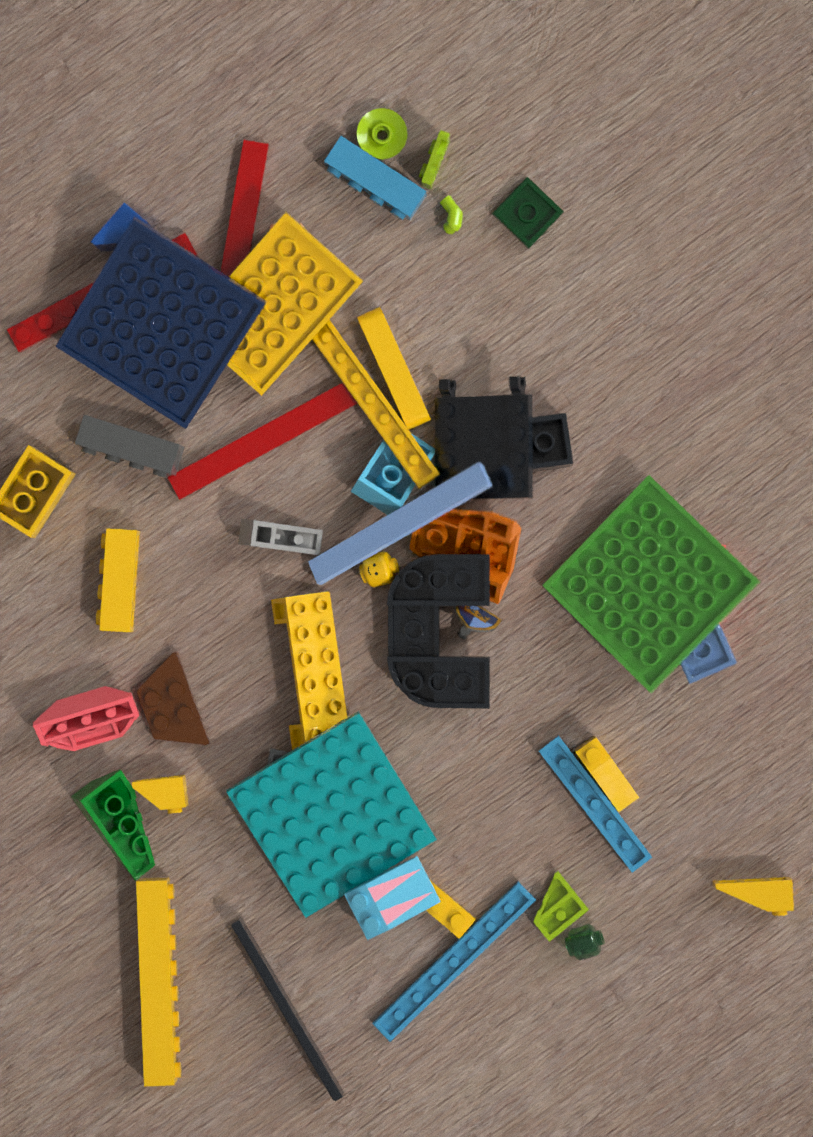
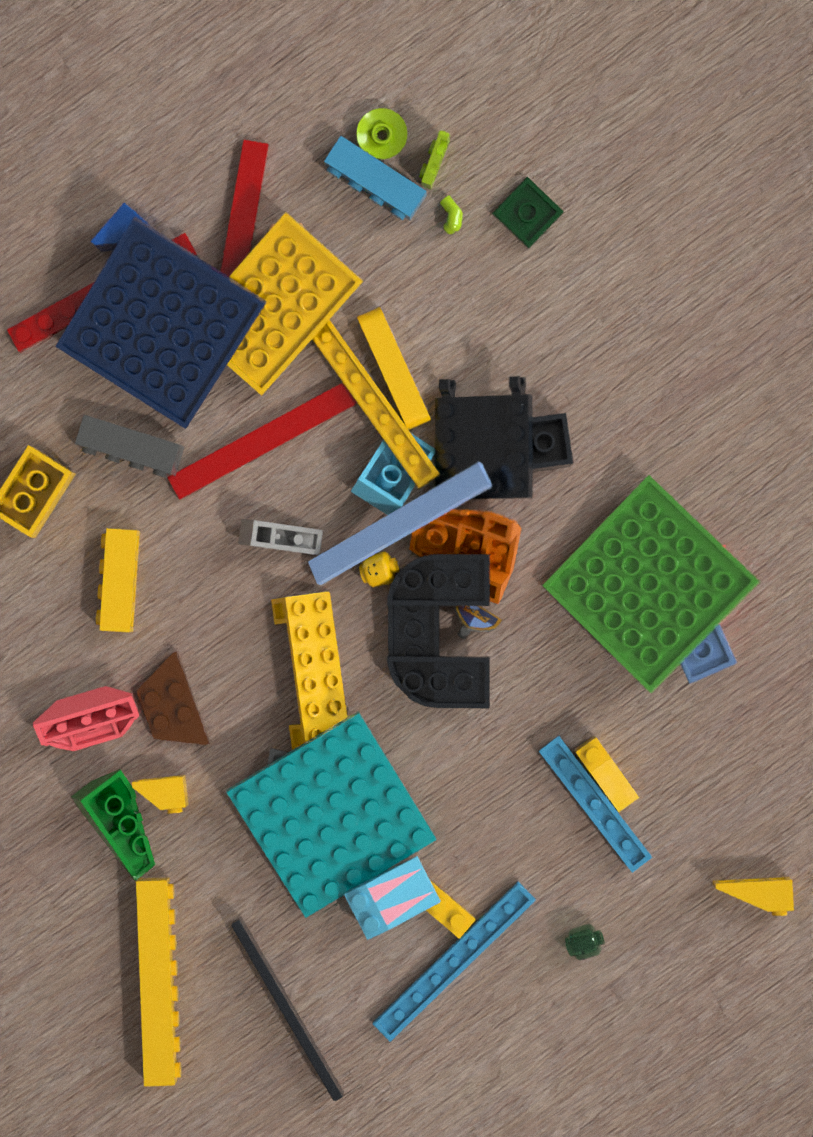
lime wing [533,871,589,942] -> none

